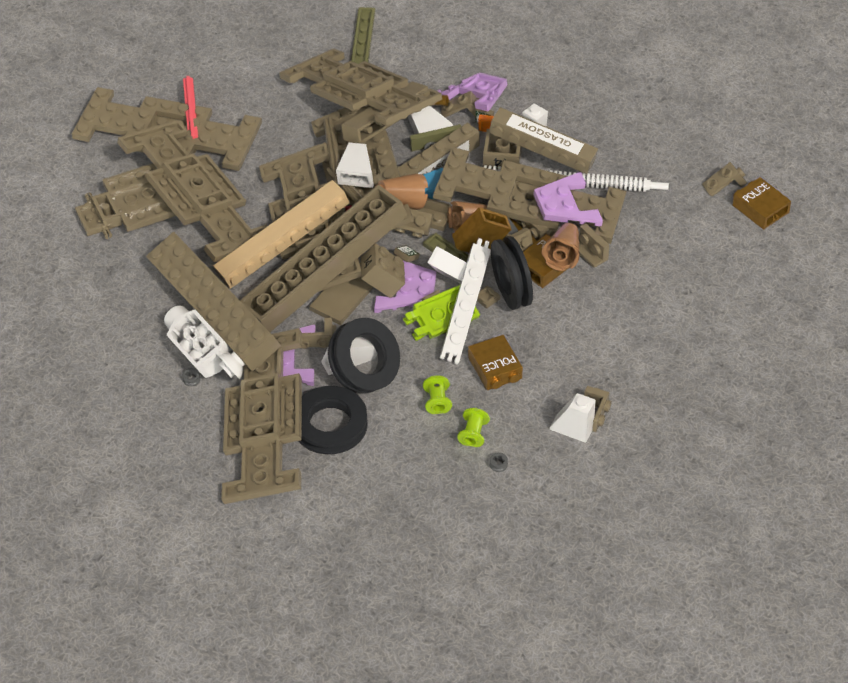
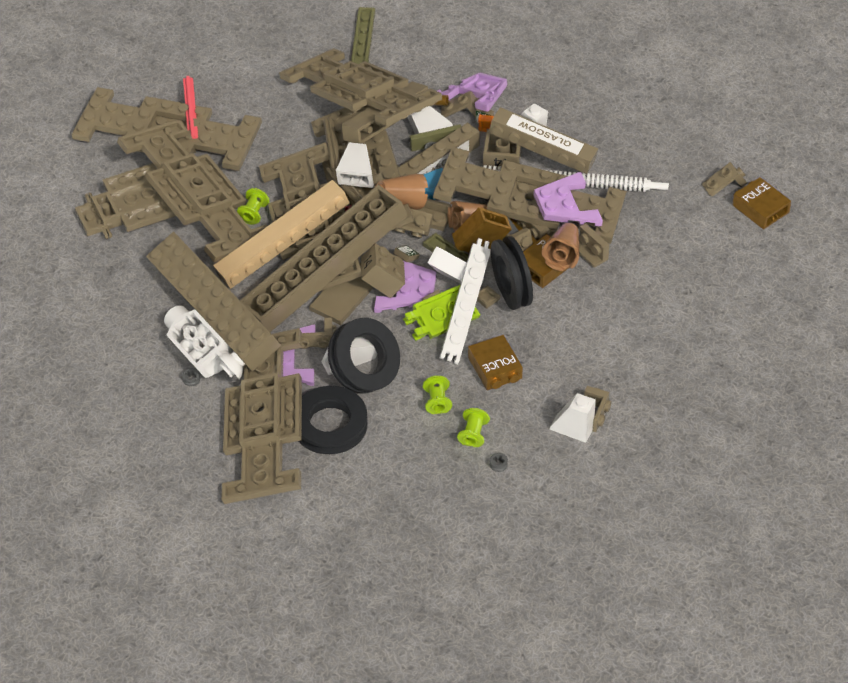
none -> lime hose [237,188,270,225]

